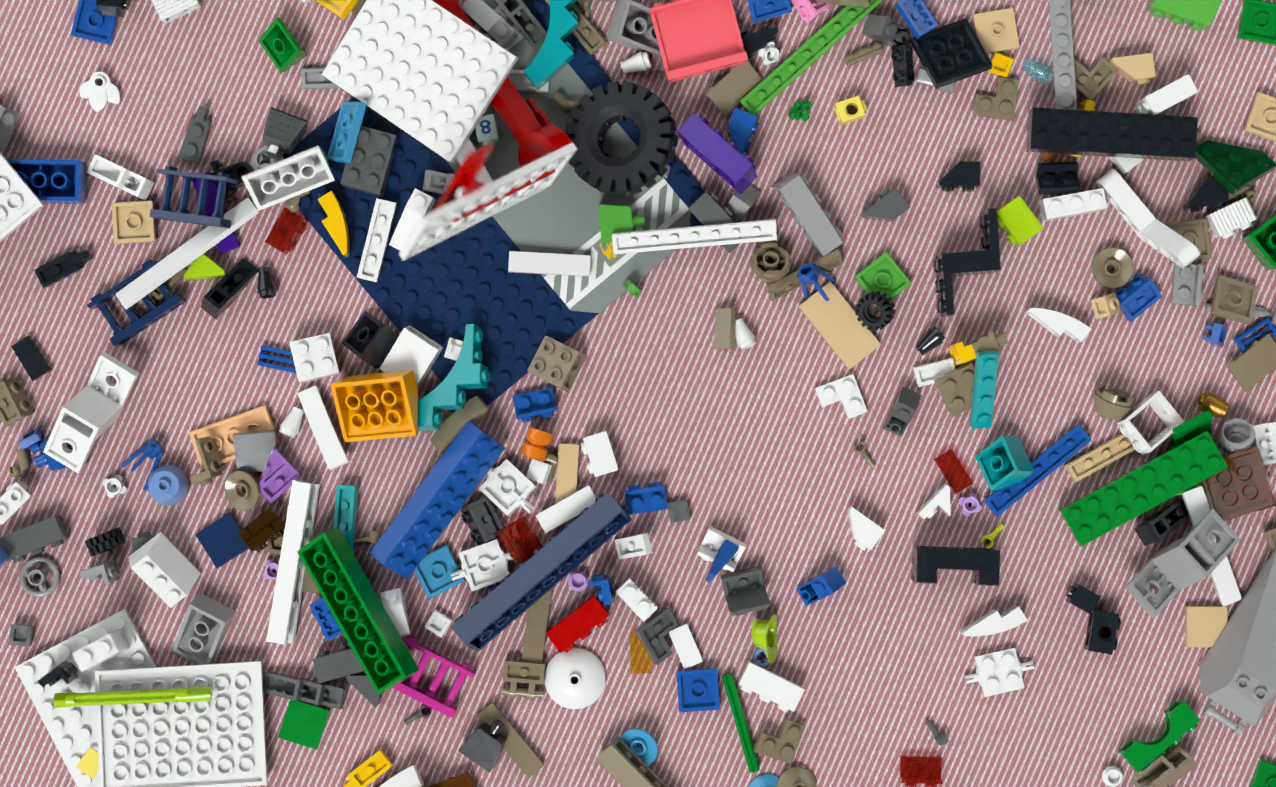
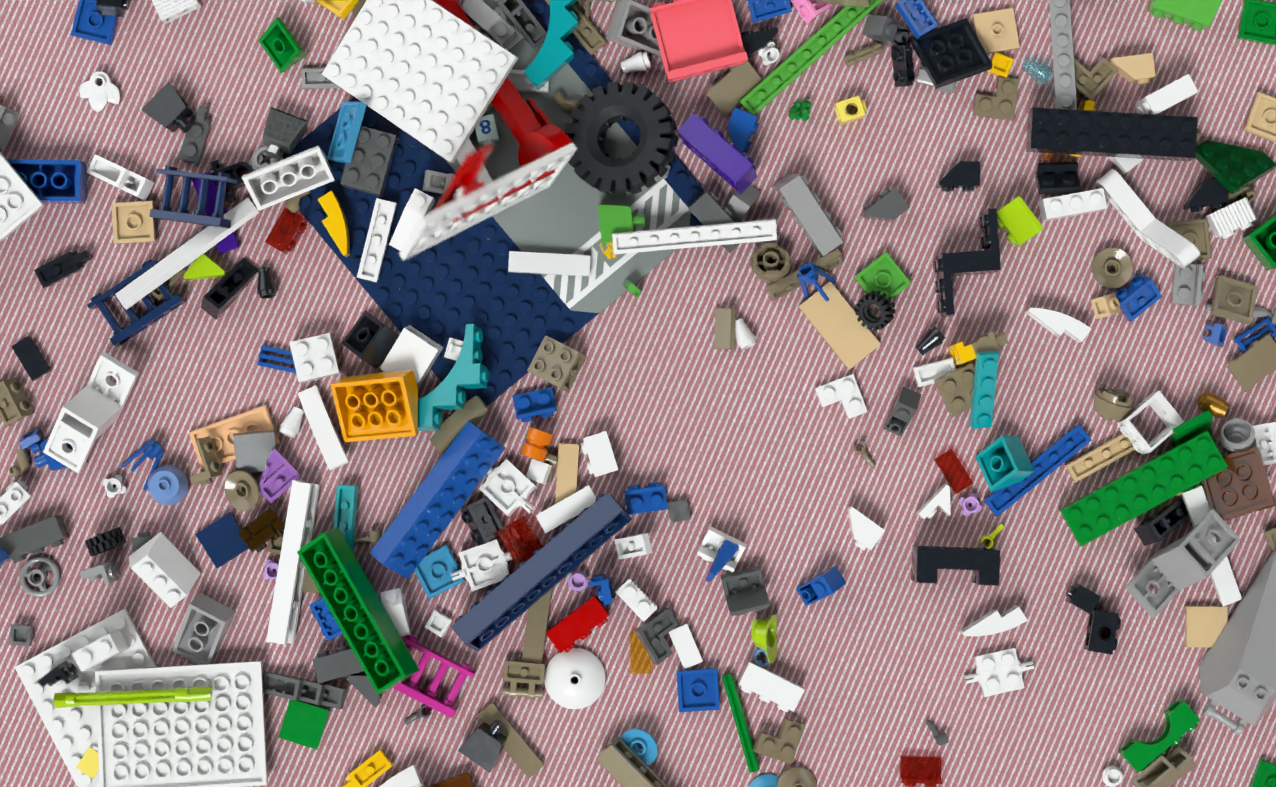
none -> black torso [141,82,193,133]

